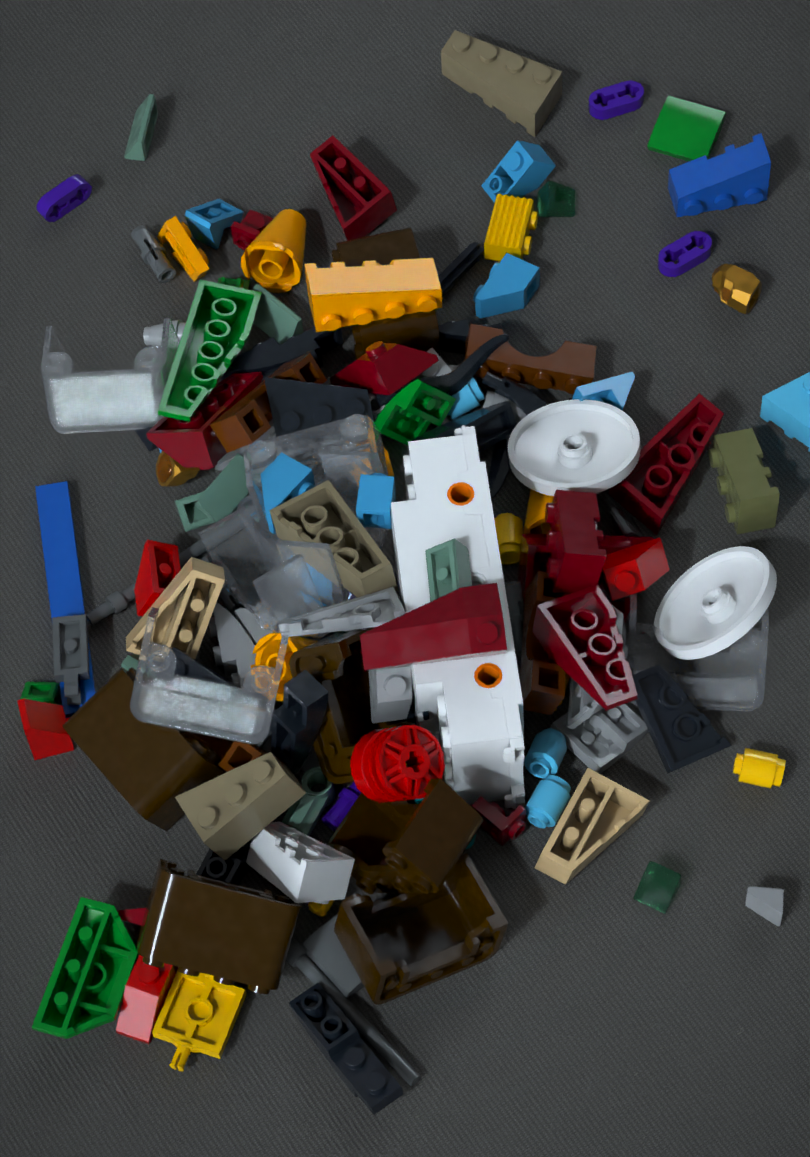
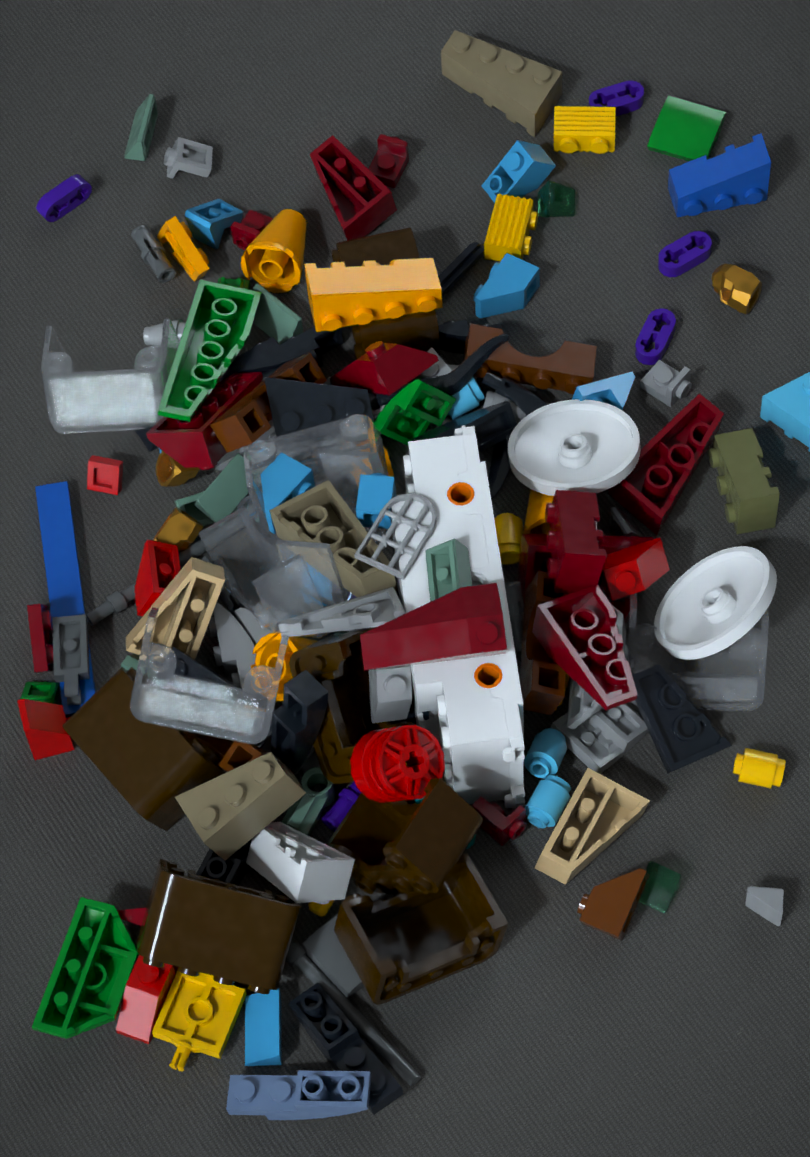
none -> dark red wing [27,604,54,673]
none -> red tile [87,455,123,495]
none -> pearl gold rock [153,507,203,551]
none -> light grey bracket [164,137,213,179]
none -> sand blue slope [226,1070,371,1120]
none -> dark azure slope [245,988,282,1066]
none -> light grey window [354,493,436,580]
none -> dark red bracket [368,134,409,188]
none -> yellow brick [554,106,616,154]
none -> reddish brown slope [577,868,650,941]
none -> dark purple beam [635,308,676,365]
none -> light grey bracket [640,360,692,407]

